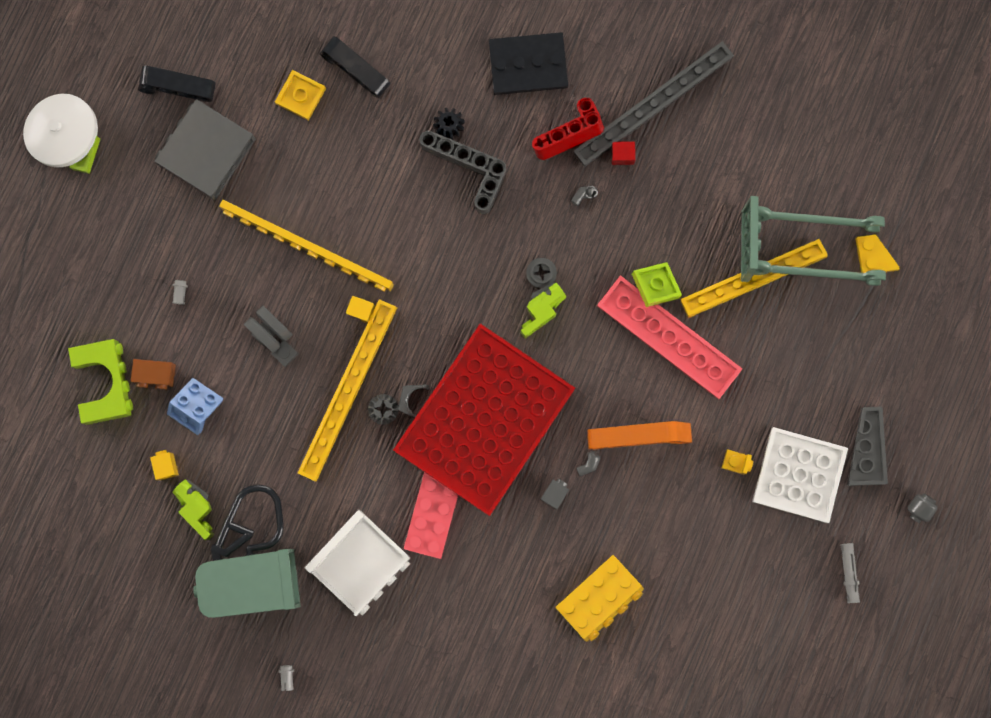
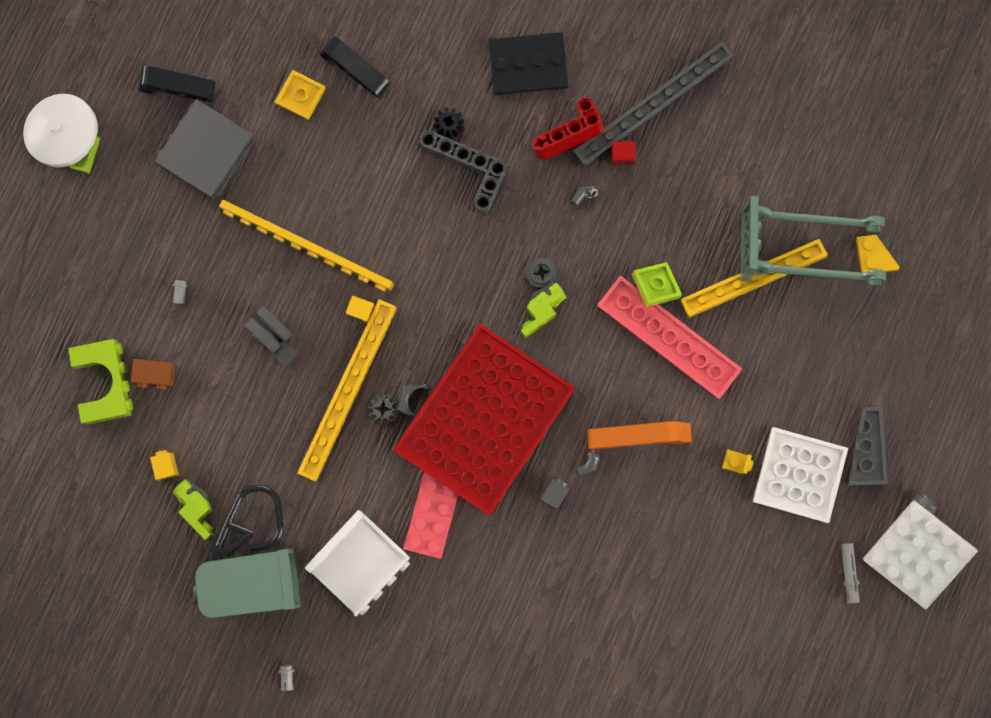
medium blue bracket [167,378,223,435] -> none
yellow bracket [556,555,644,642] -> none
none -> white plate [863,500,978,610]

